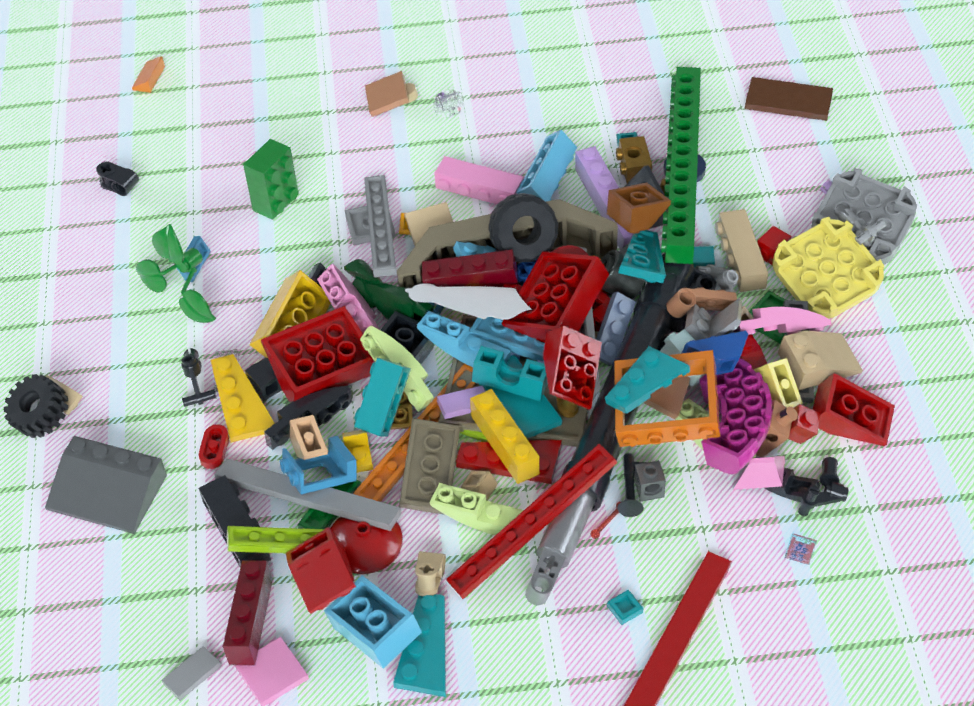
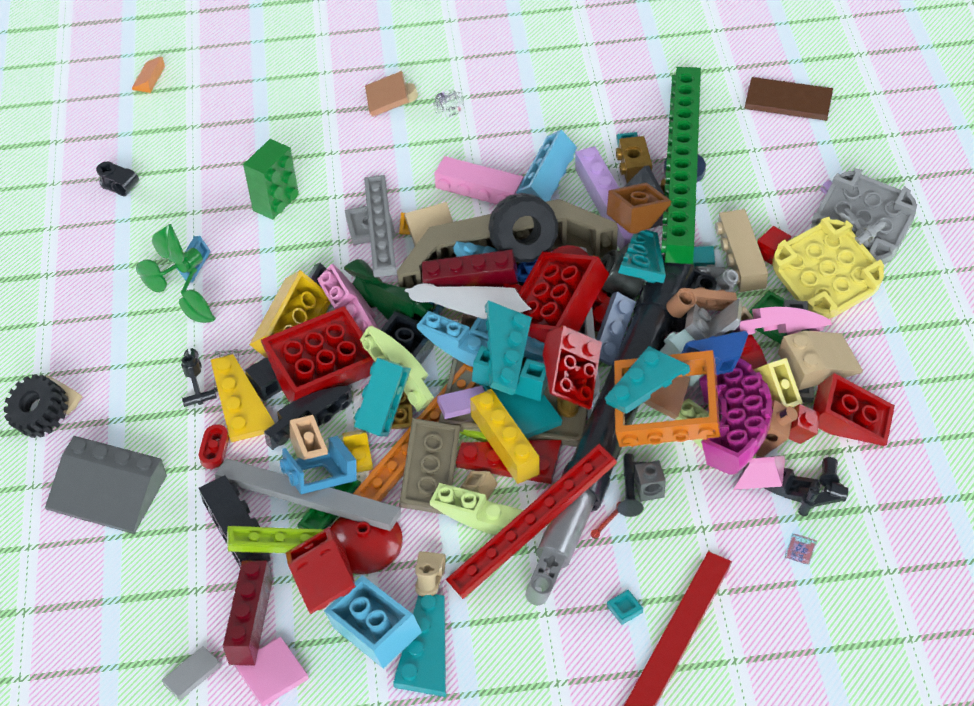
none -> teal wing [485,300,532,396]

